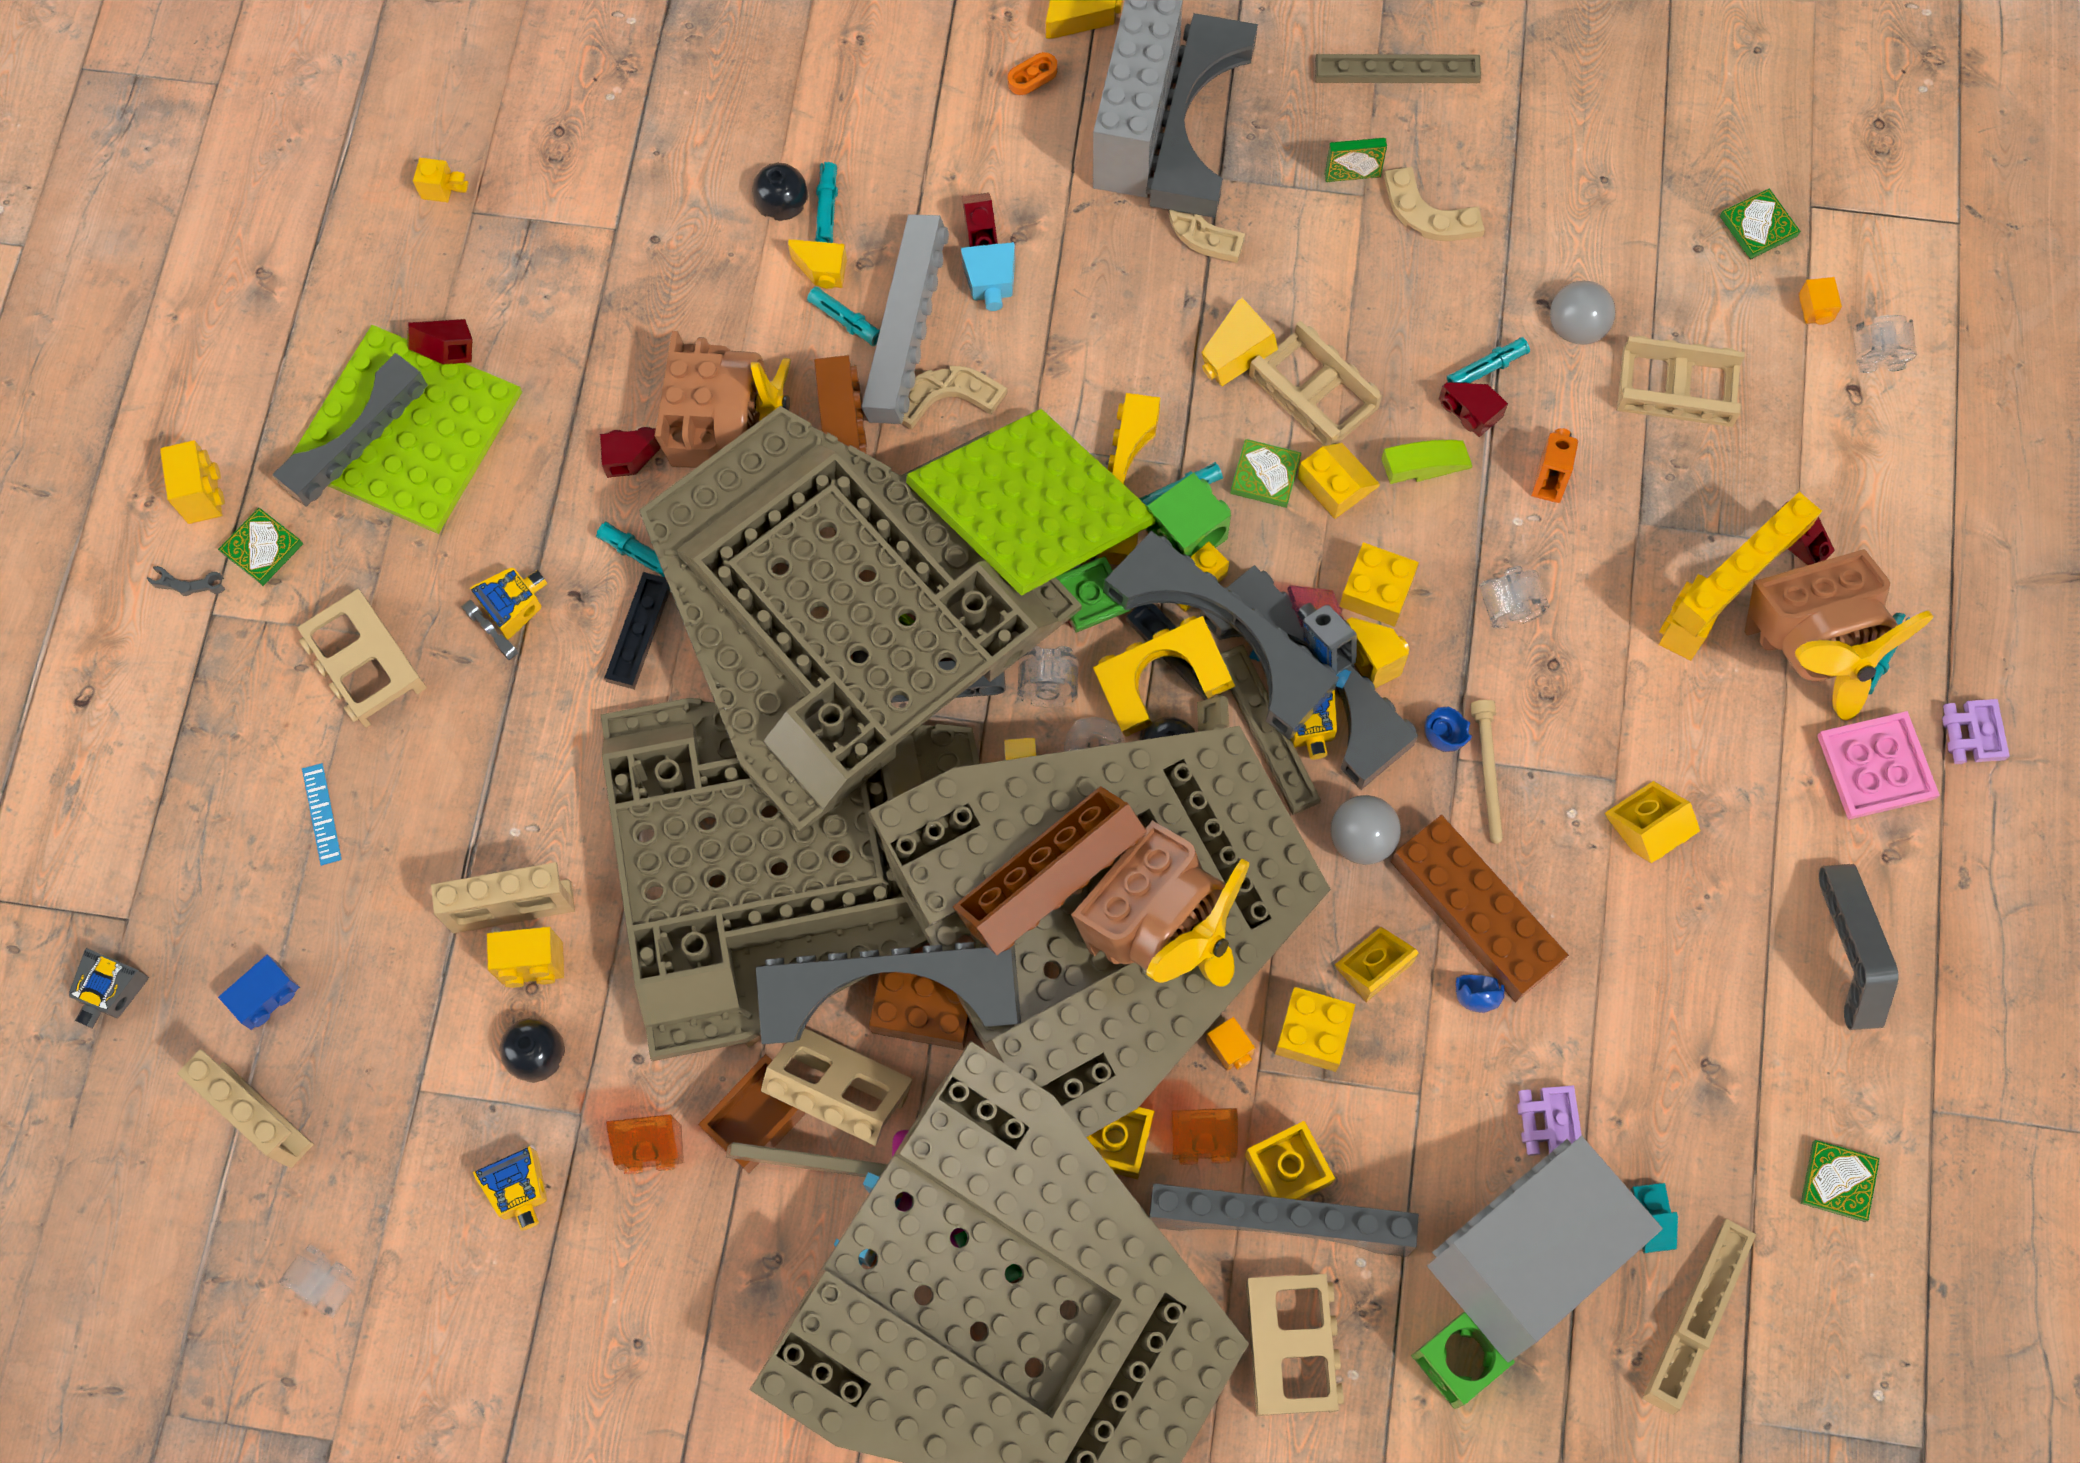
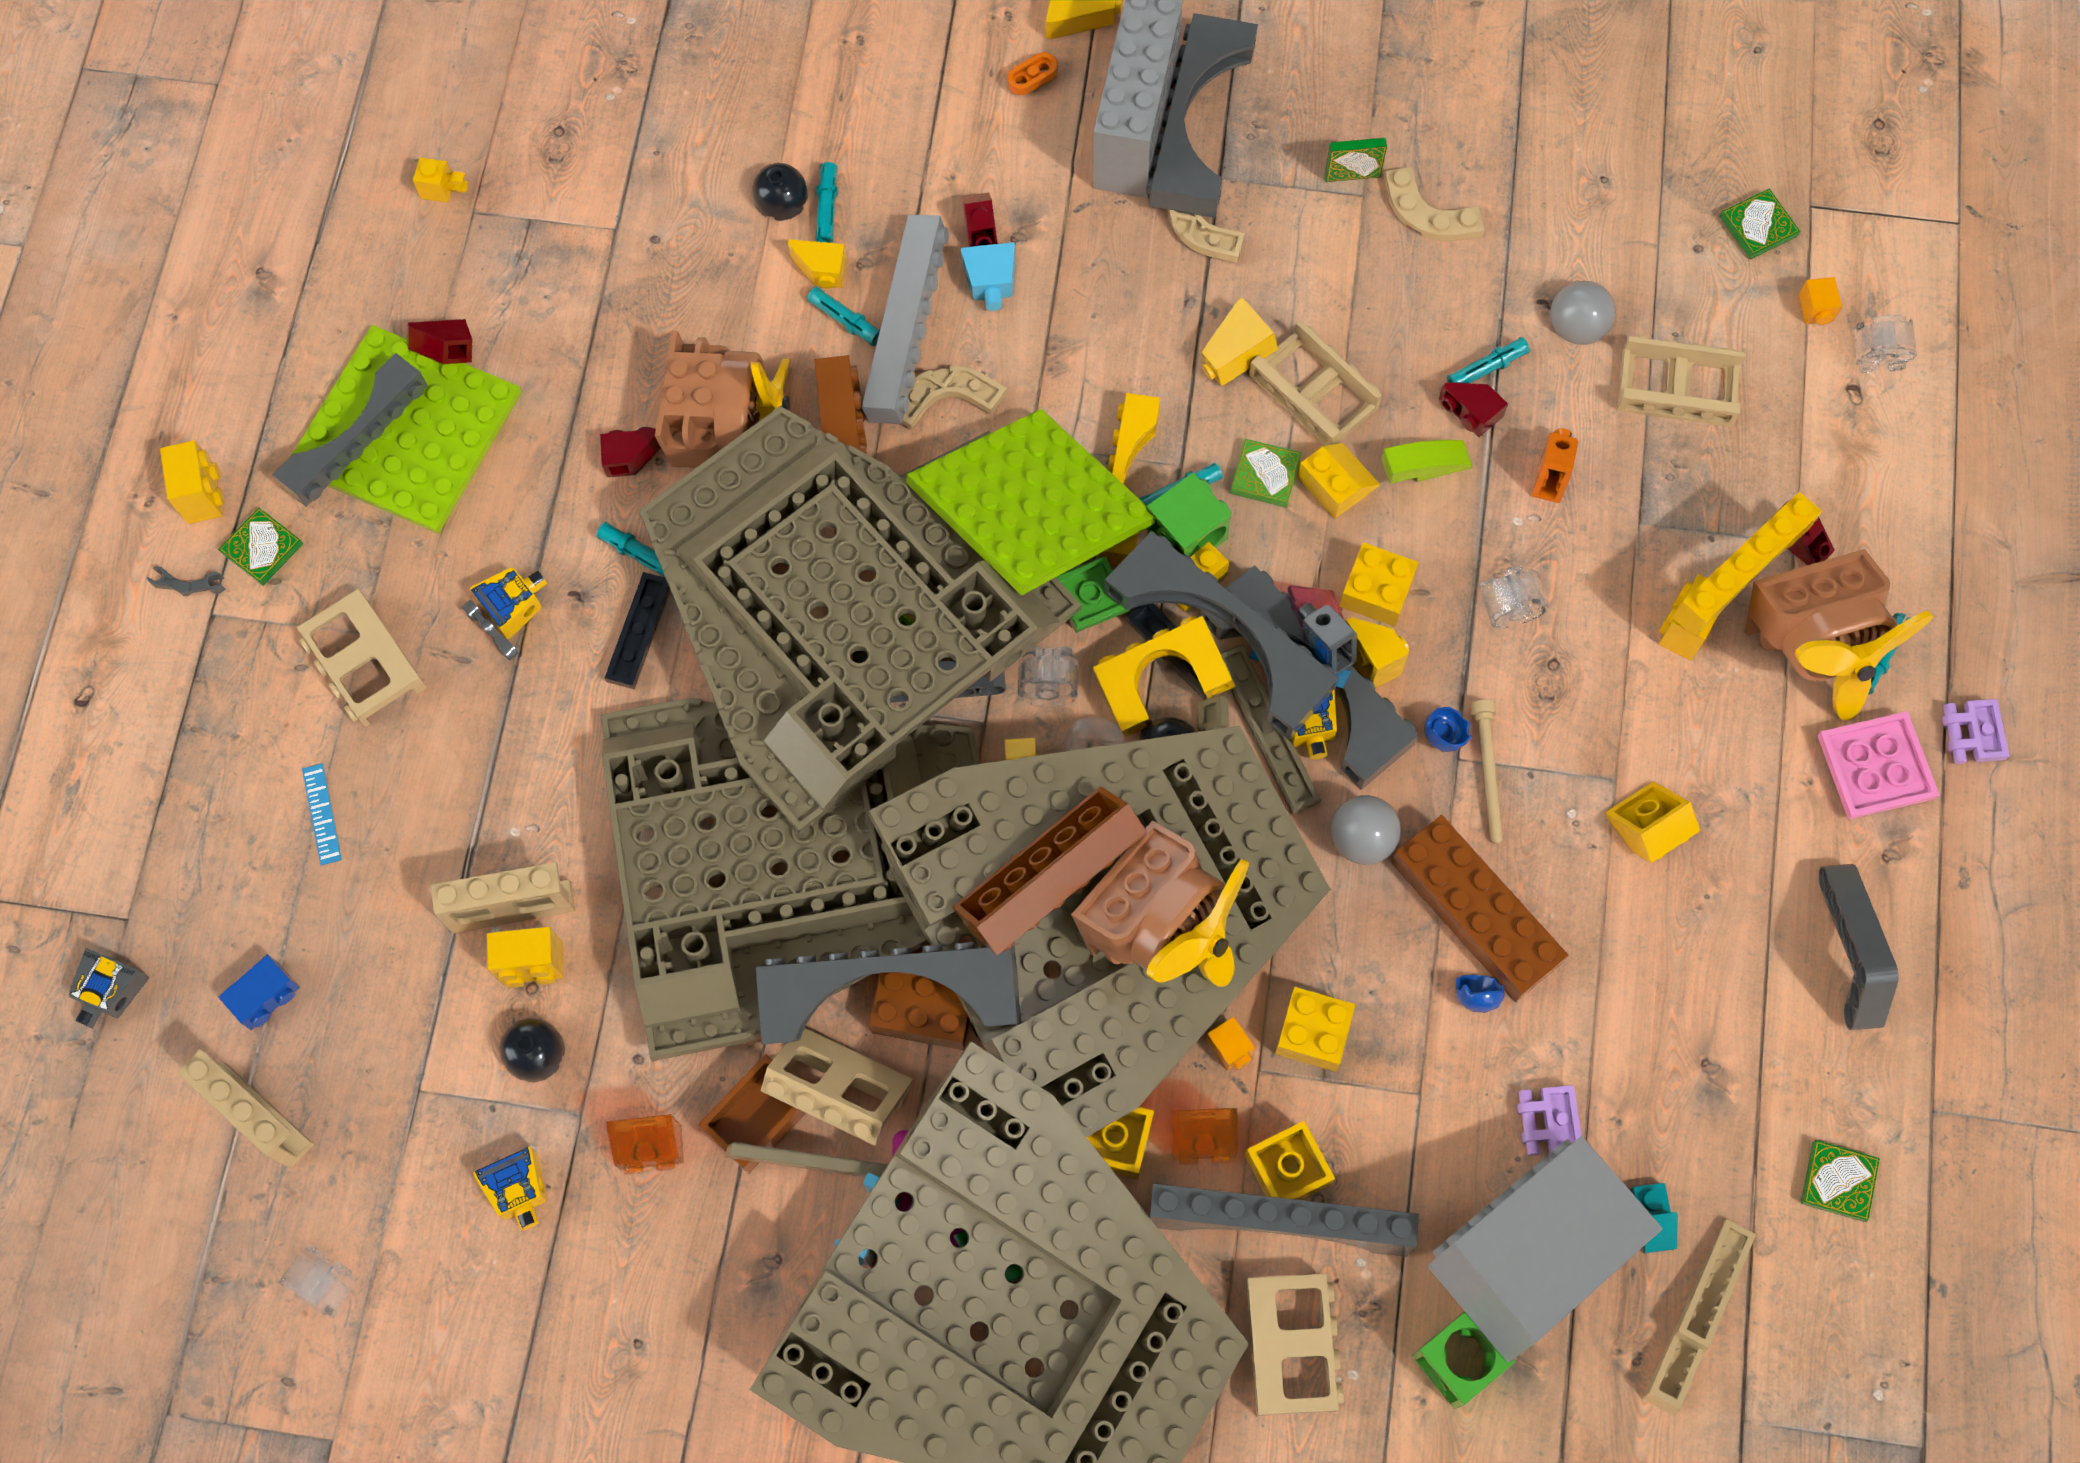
dark tan tile [1315,54,1481,83] -> none
yellow slope [1334,927,1419,1002] -> none

